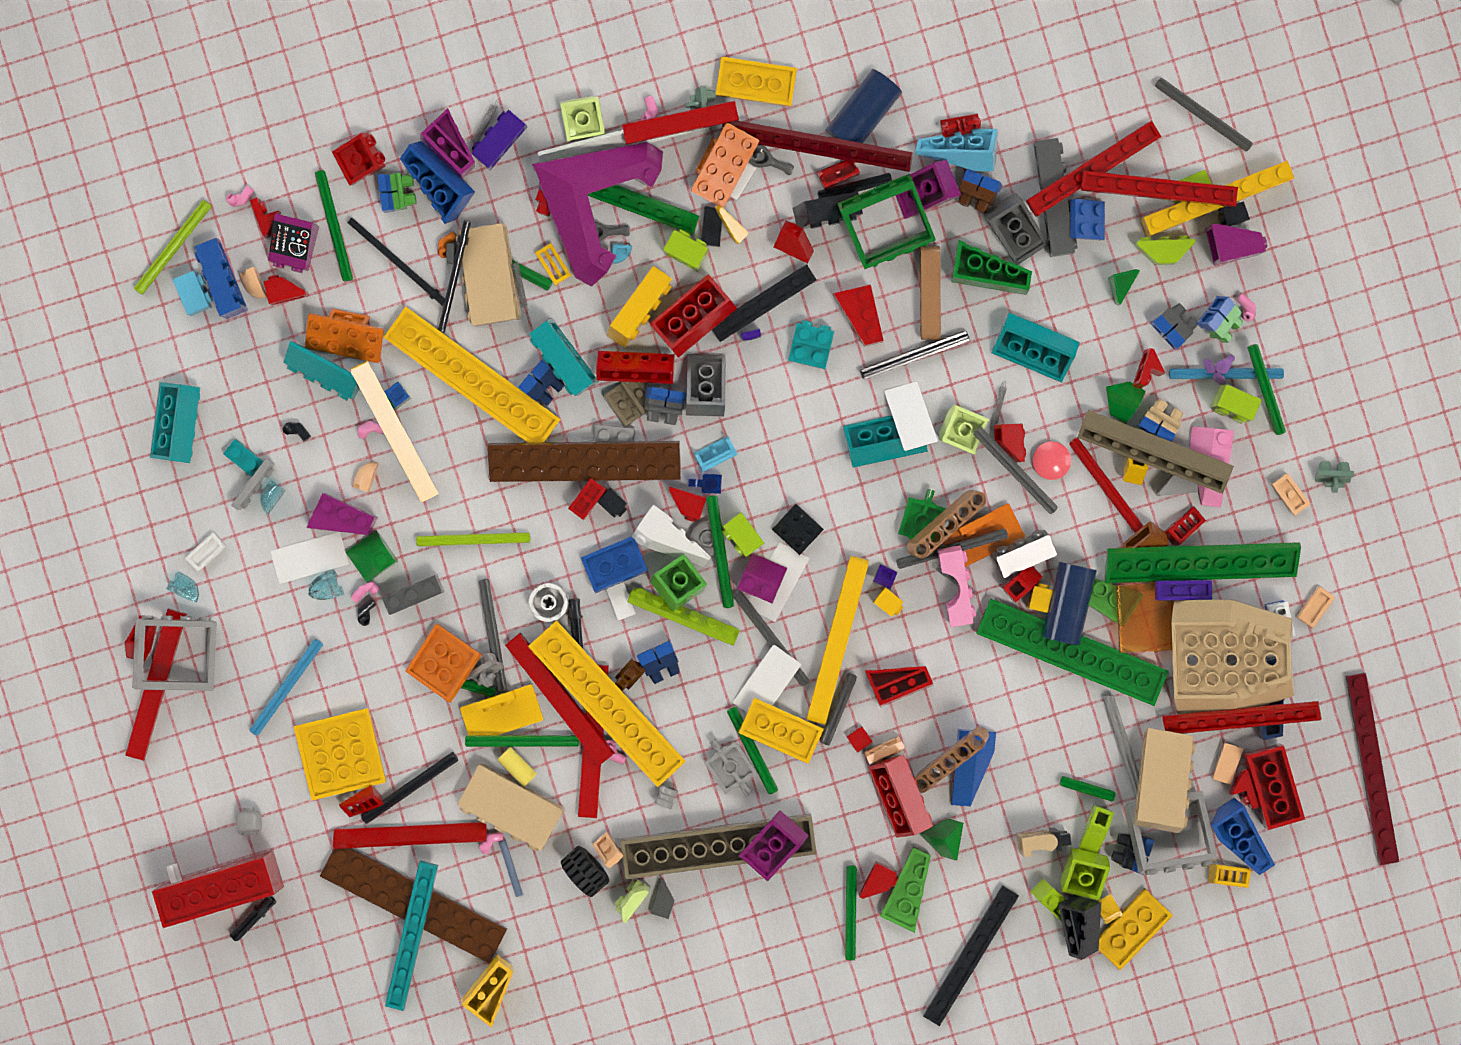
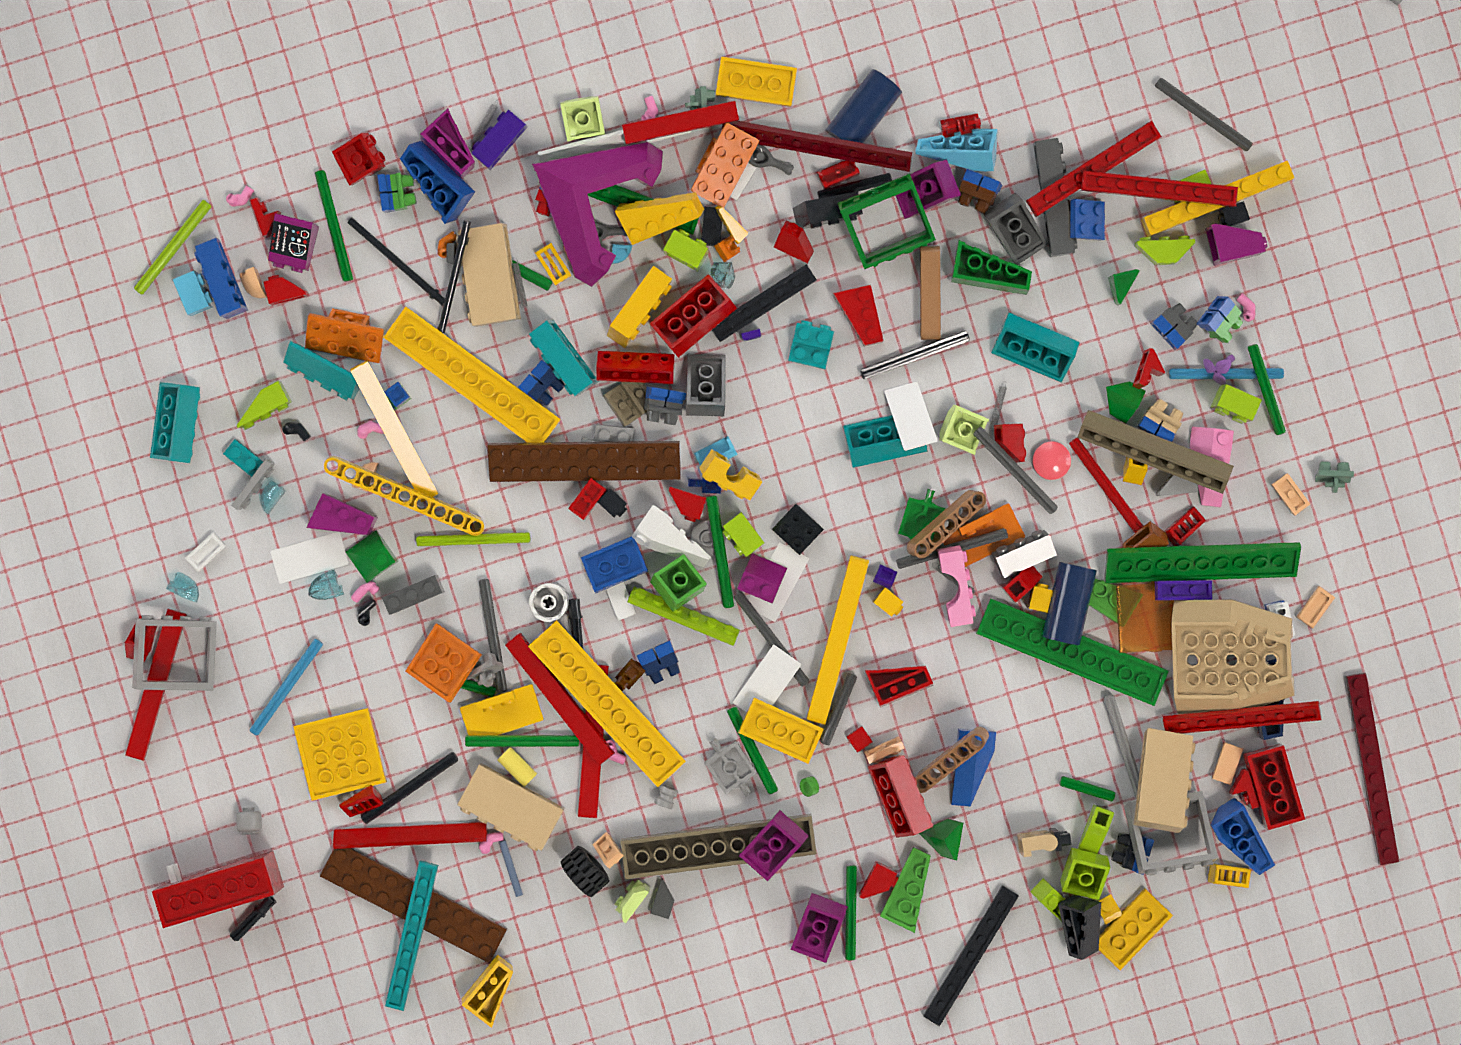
none -> lime slope [236,381,292,430]
none -> yellow beam [324,456,484,536]
none -> yellow wedge [615,192,704,245]
none -> yellow arch [699,449,762,500]
none -> clear light blue brick [710,262,735,289]
none -> orange tile [714,236,740,262]
none -> magenta slope [790,893,848,963]
none -> bright green tile [800,776,819,797]

